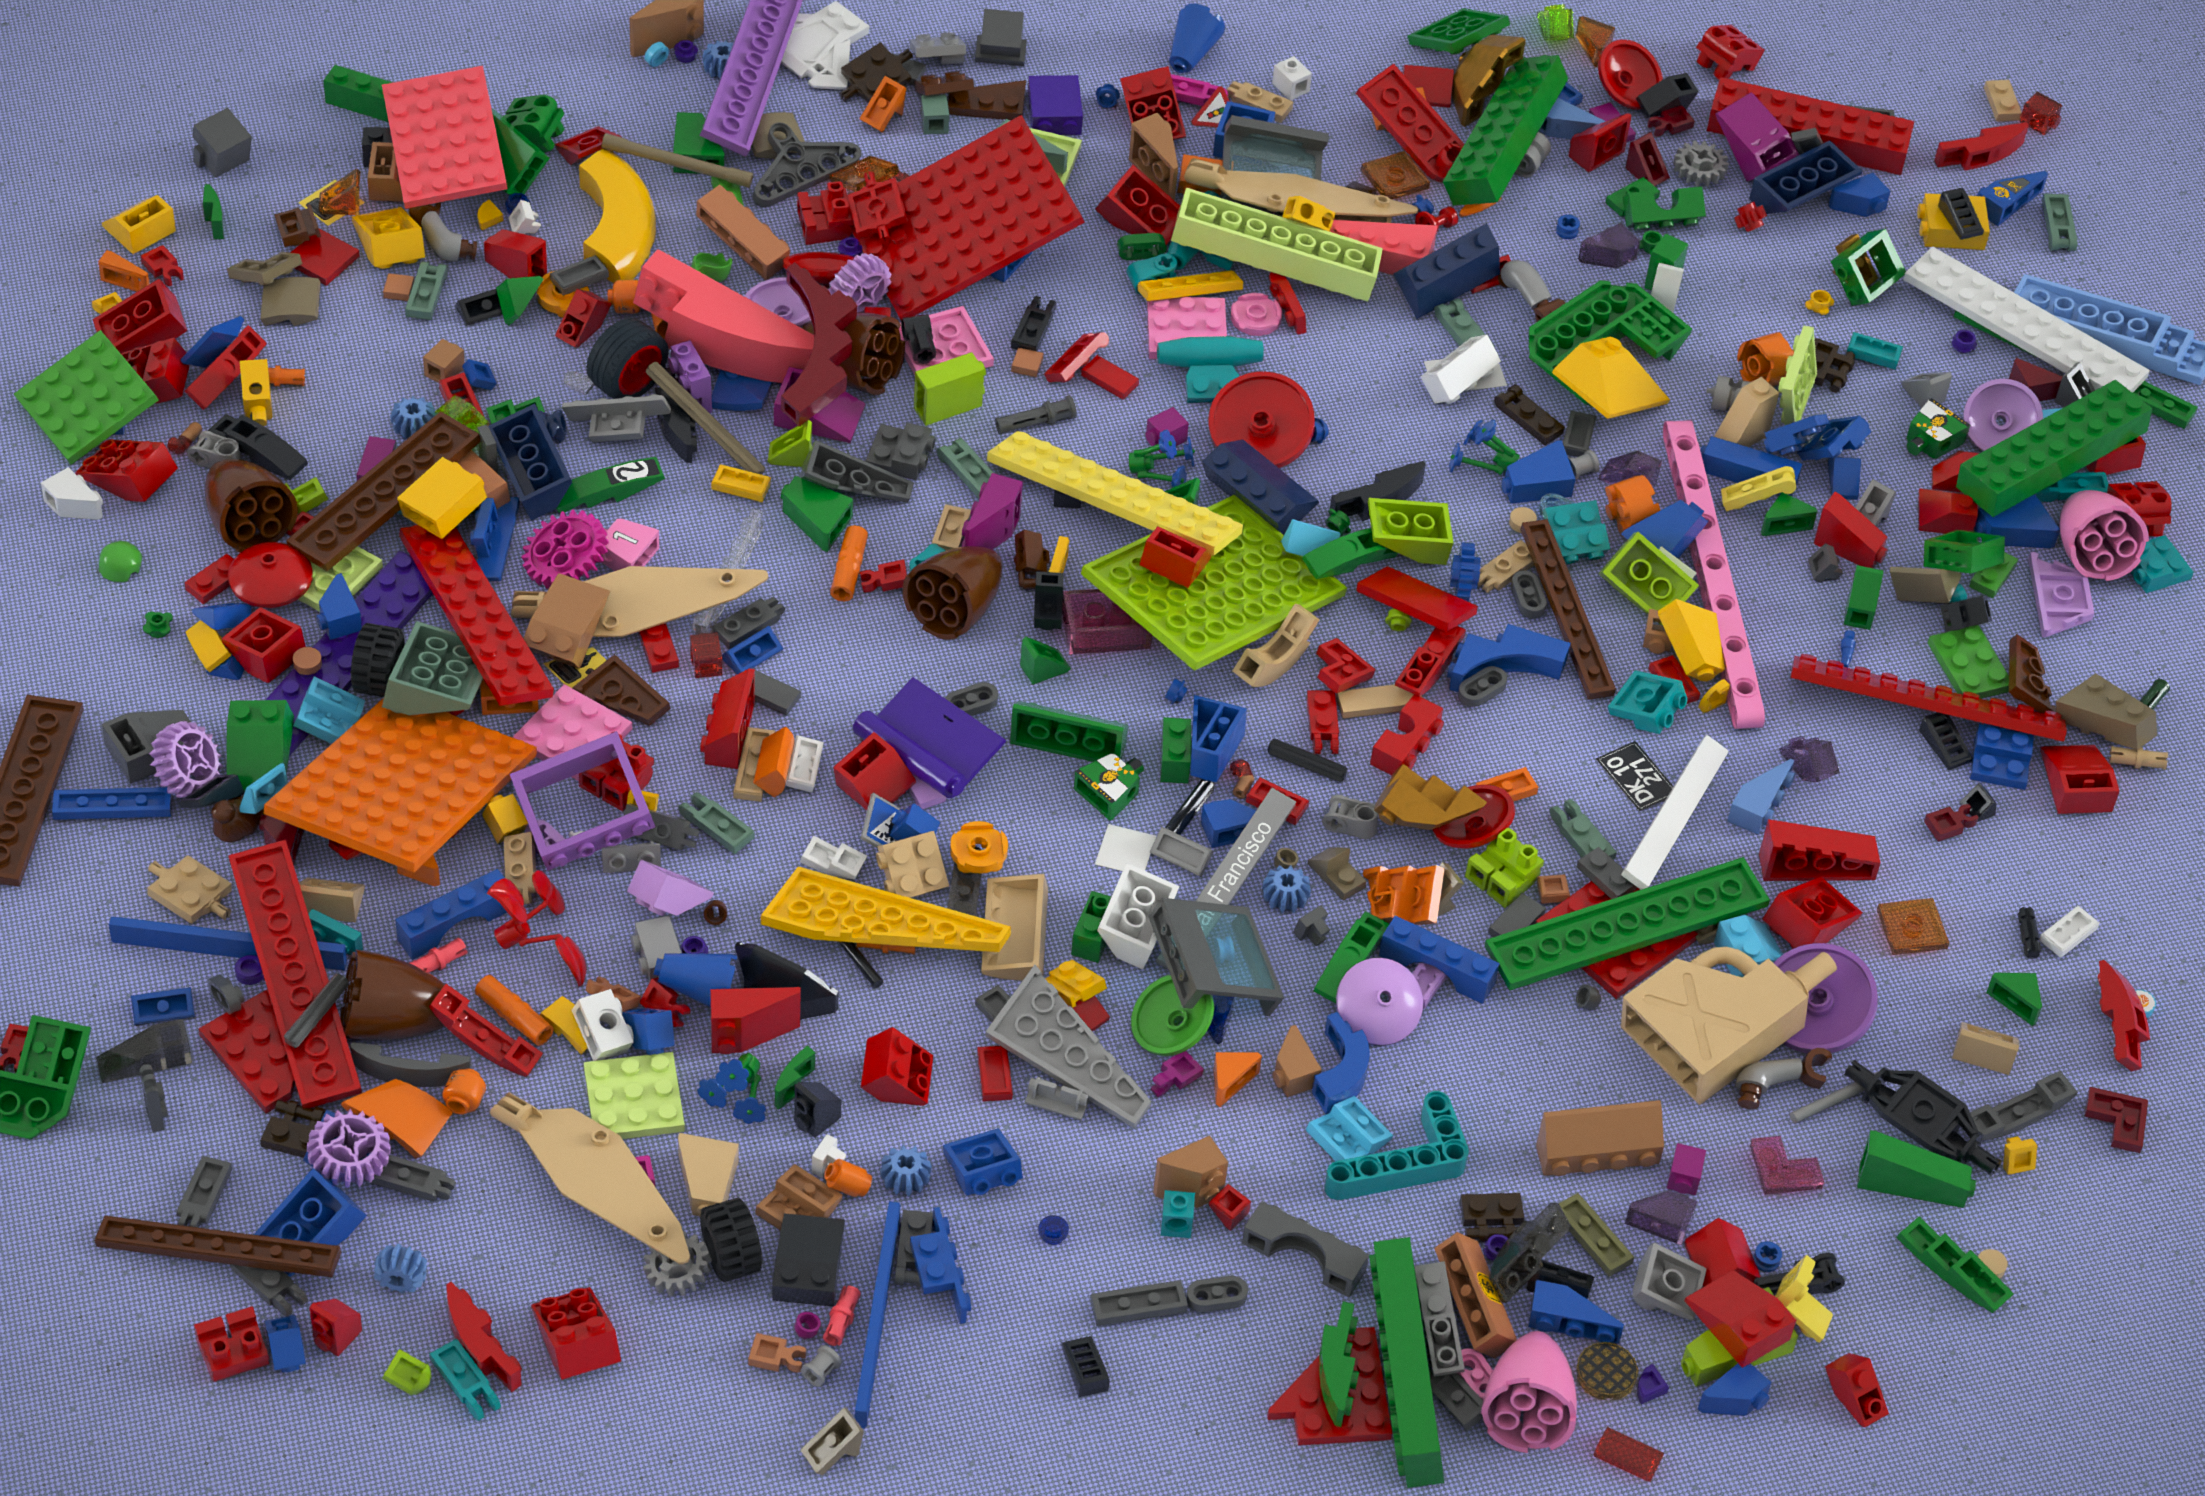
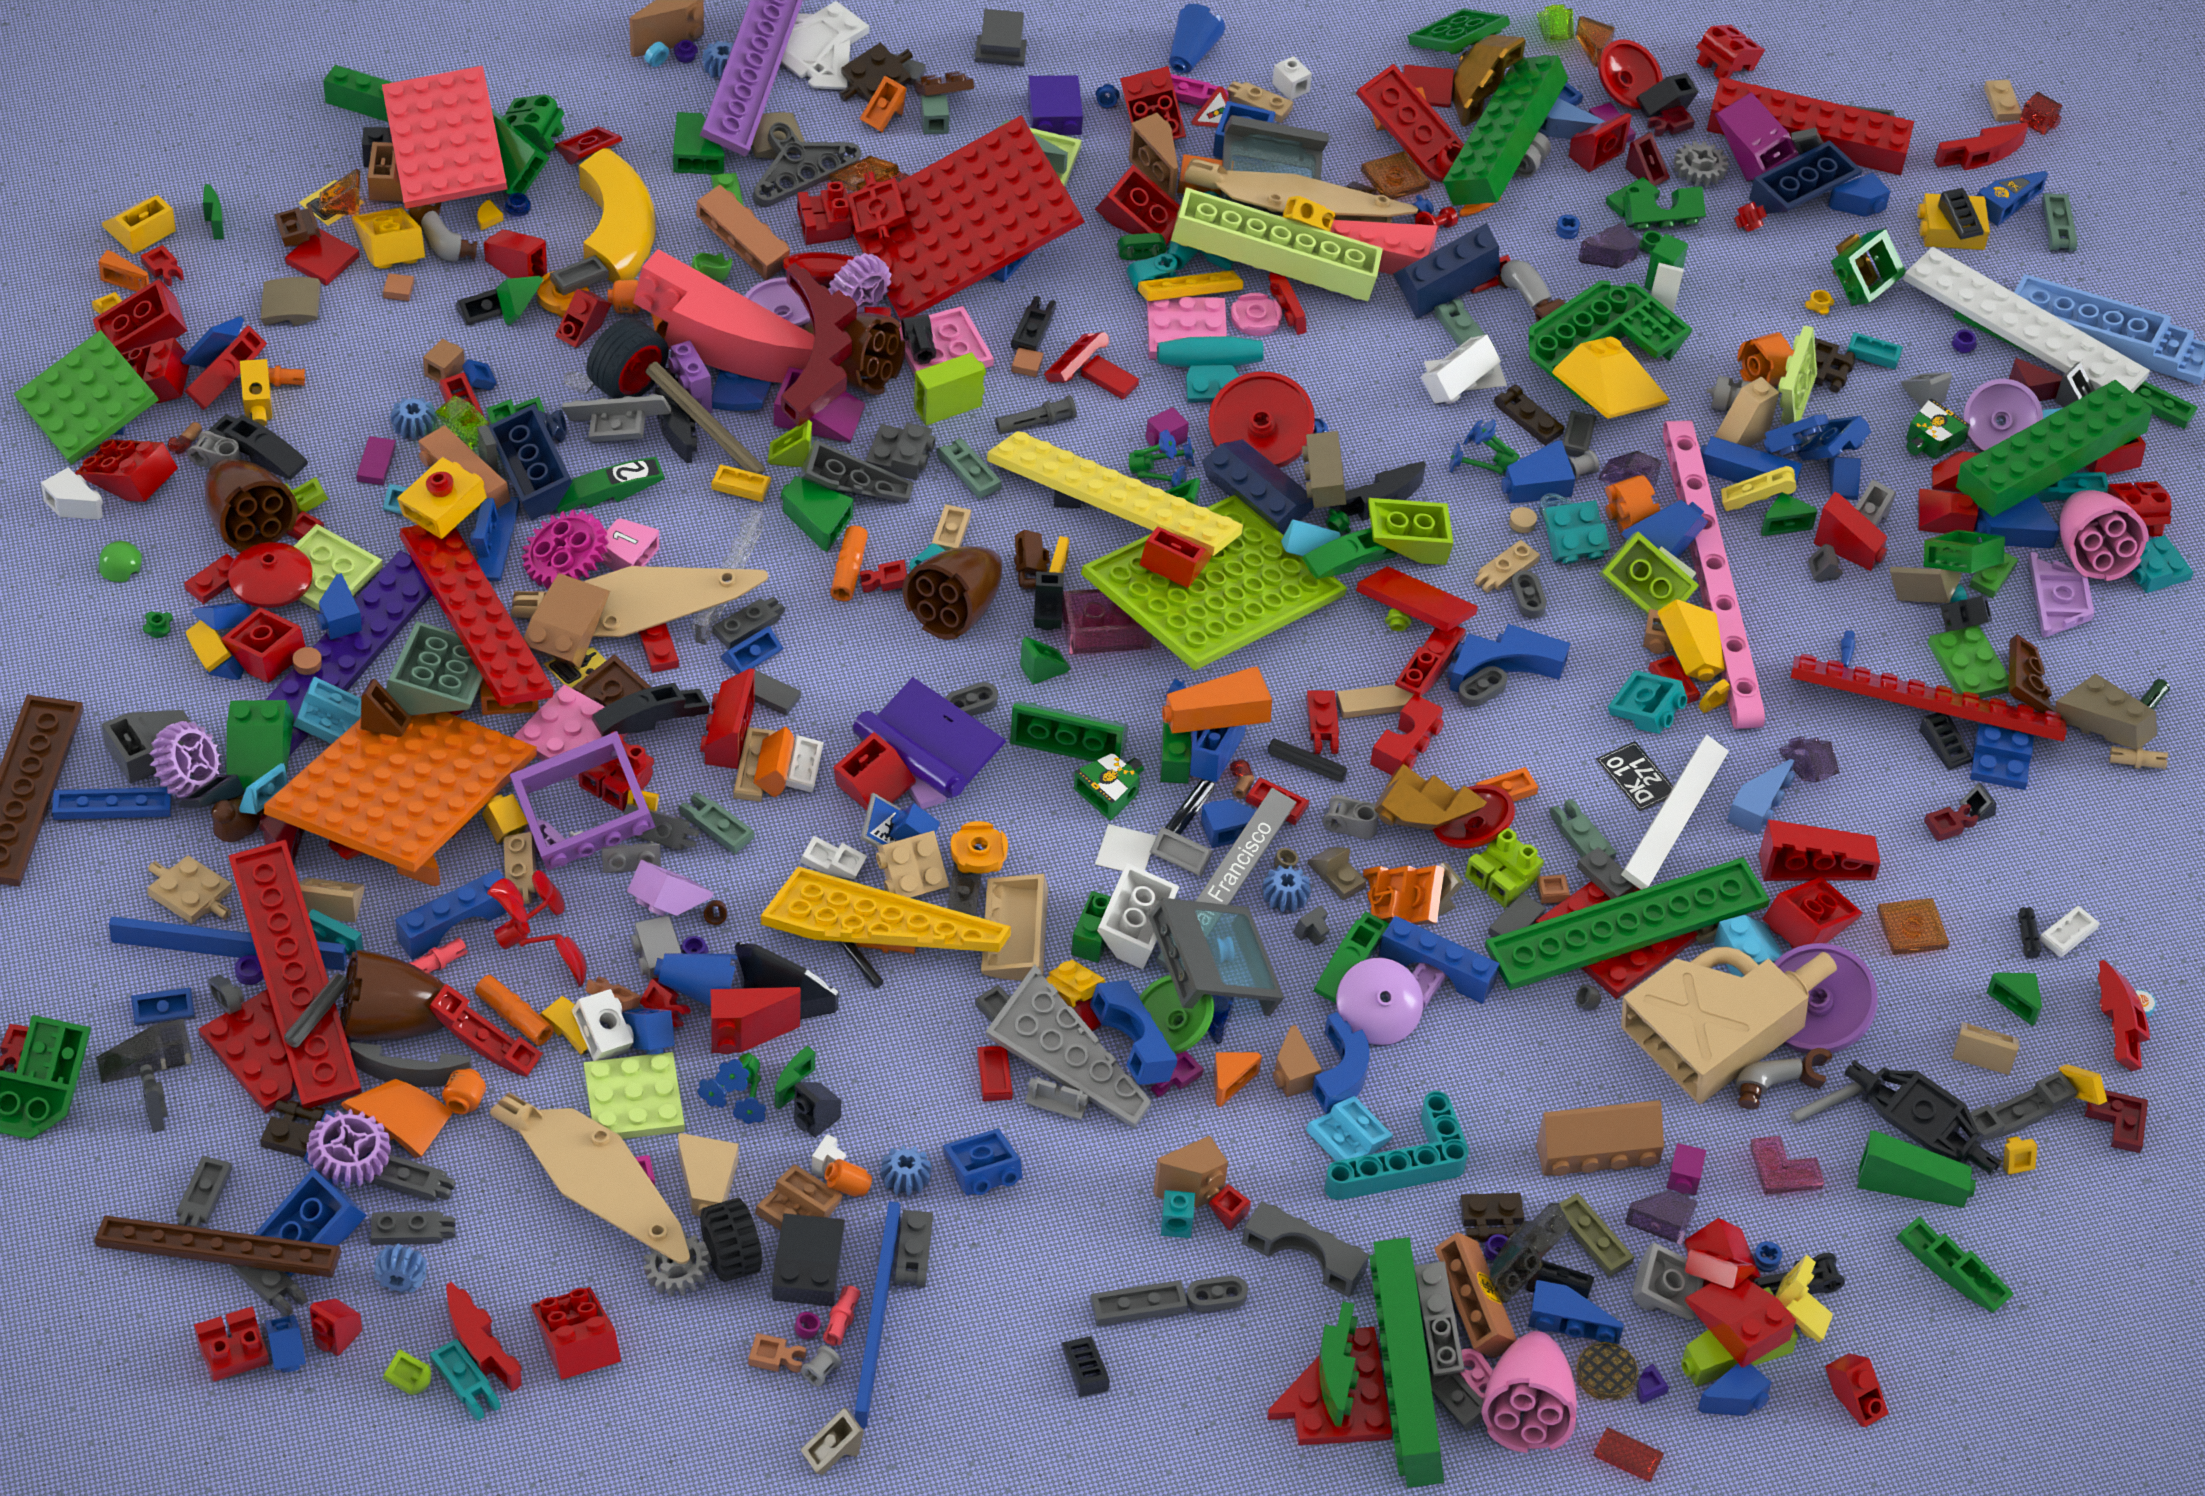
dark grey plate [192,108,252,178] -> none
dark tan plate [227,252,302,285] -> none
reddish brown plate [286,411,480,572] -> none
black tyre [351,623,405,697] -> none
sand green plate [405,261,448,320] -> none
white tile [509,200,541,234] -> none
dark tan piece [602,133,754,188] -> none
clear red brick [690,632,723,678] -> none
dark purple plate [838,237,863,257] -> none
red slope [861,1027,934,1106] -> none
light grey plate [909,32,966,65] -> none
blue bracket [910,1207,971,1324] -> none
reddish brown wing [948,80,1026,120] -> none
magenta slope [961,473,1023,550] -> none
clear blue plate [1038,1215,1069,1245] -> none
tan arch [1232,604,1320,687] -> none
red plate [1316,638,1376,694] -> none
blue gear [1450,542,1481,602] -> none
reddish brown plate [1520,519,1616,700] -> none
green slope [1844,565,1884,630] -> none
tan tile [1978,1249,2008,1279] -> none
red slope [2040,745,2120,814] -> none
none -> reddish brown slope [361,678,412,737]
none -> dark grey hinge [371,1211,456,1245]
none -> red plate [426,471,454,497]
none -> black slope [592,683,710,736]
none -> blue arch [1090,980,1178,1085]
none -> orange slope [1162,666,1272,734]
none -> dark tan wedge [1302,431,1346,508]
none -> slope [1685,1249,1755,1288]
none -> yellow tile [2059,1064,2107,1105]

